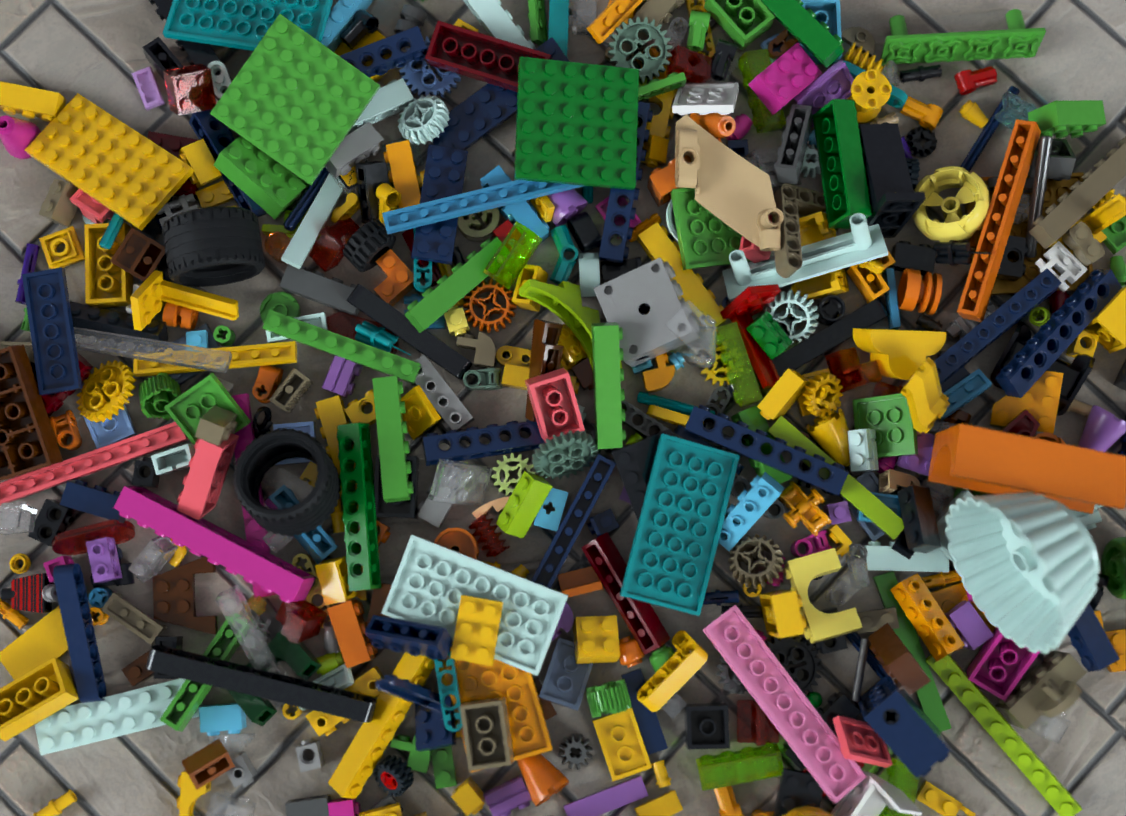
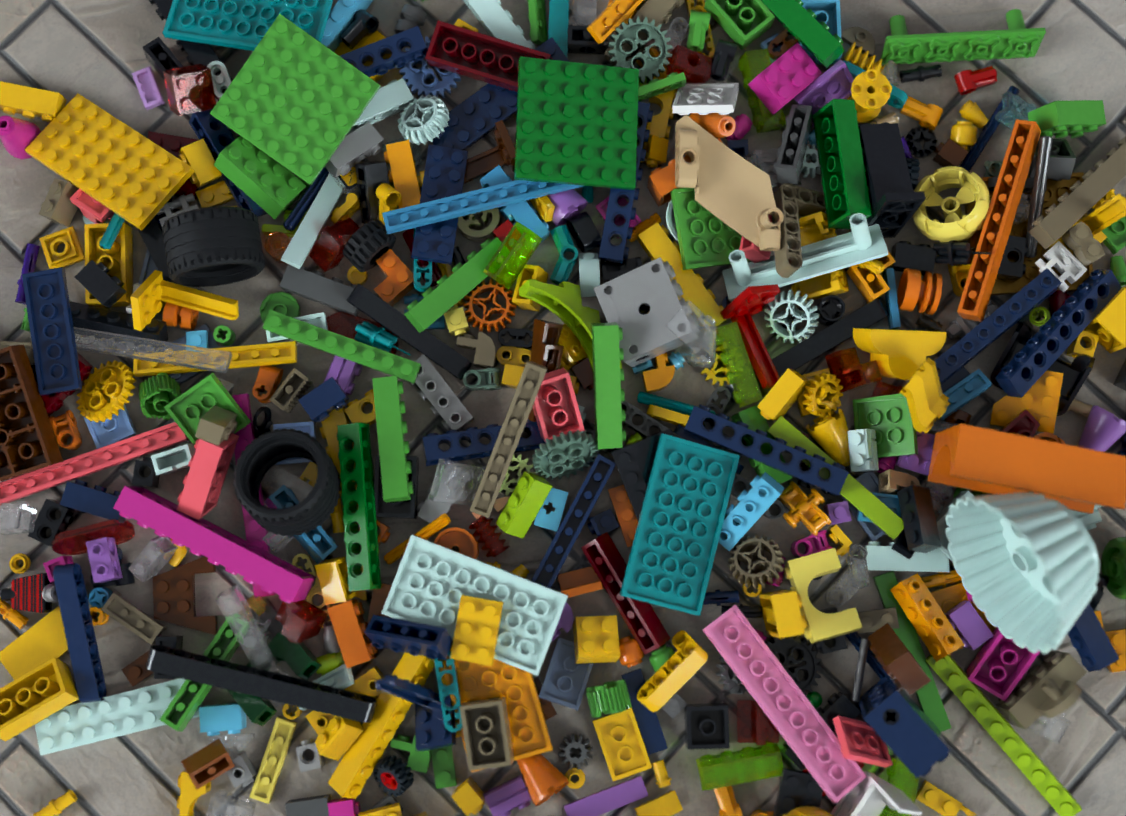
reddish brown brick [110,227,165,282] -> none
yellow plate [401,385,441,440] -> none
green brick [746,310,792,360] -> none
none -> black brick [75,260,127,309]
none -> light yellow tile [249,716,297,804]
none -> dark blue brick [298,377,349,422]
none -> yellow brick [315,716,364,761]
none -> yellow tile [347,266,368,285]
none -> light orange axle [384,513,451,565]
none -> reddish brown bracket [463,120,515,184]
none -> dark tan plate [470,360,547,518]
none -> black beam [498,328,533,349]
none -> yellow plate [565,767,585,789]
none -> black brick [568,25,608,54]
none -> orange plate [608,484,638,548]
none -> reddish brown brick [932,139,968,167]
none -> yellow piece [948,263,972,297]
none -> yellow head [950,121,977,150]
none -> sand green plate [984,161,1003,177]

